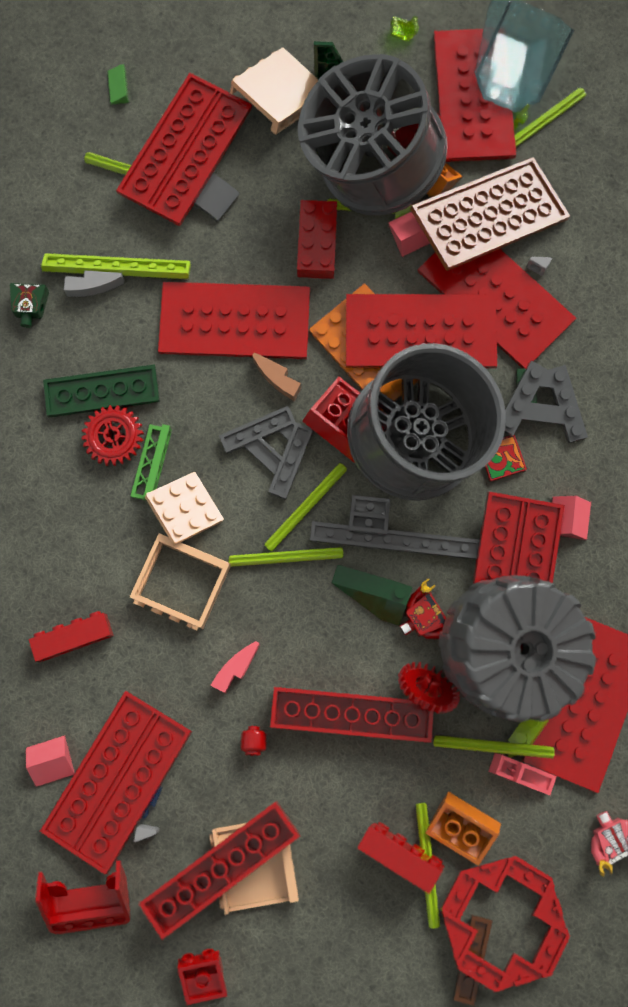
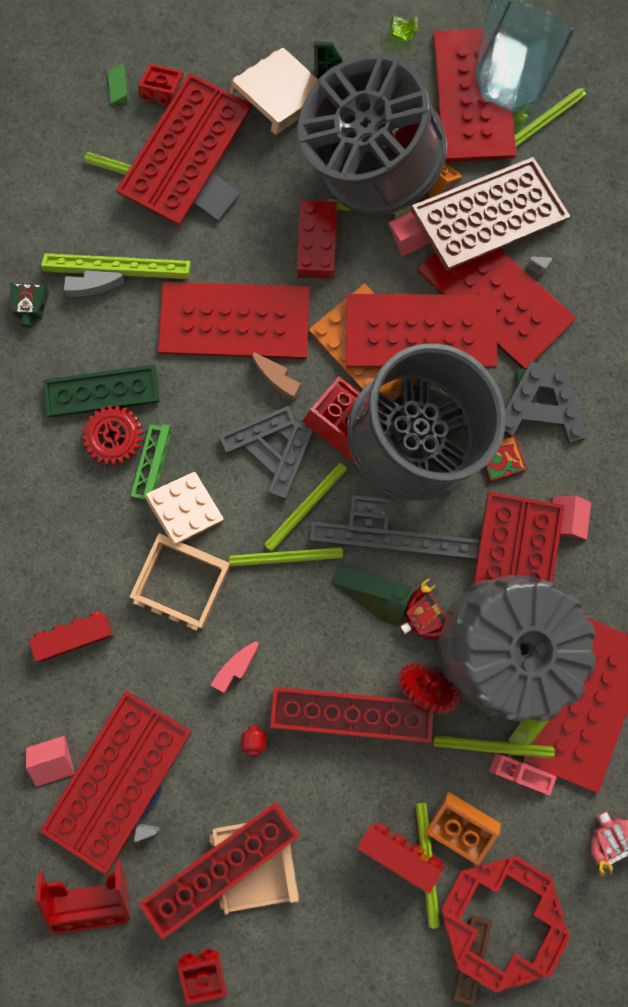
none -> red plate [138,64,184,106]

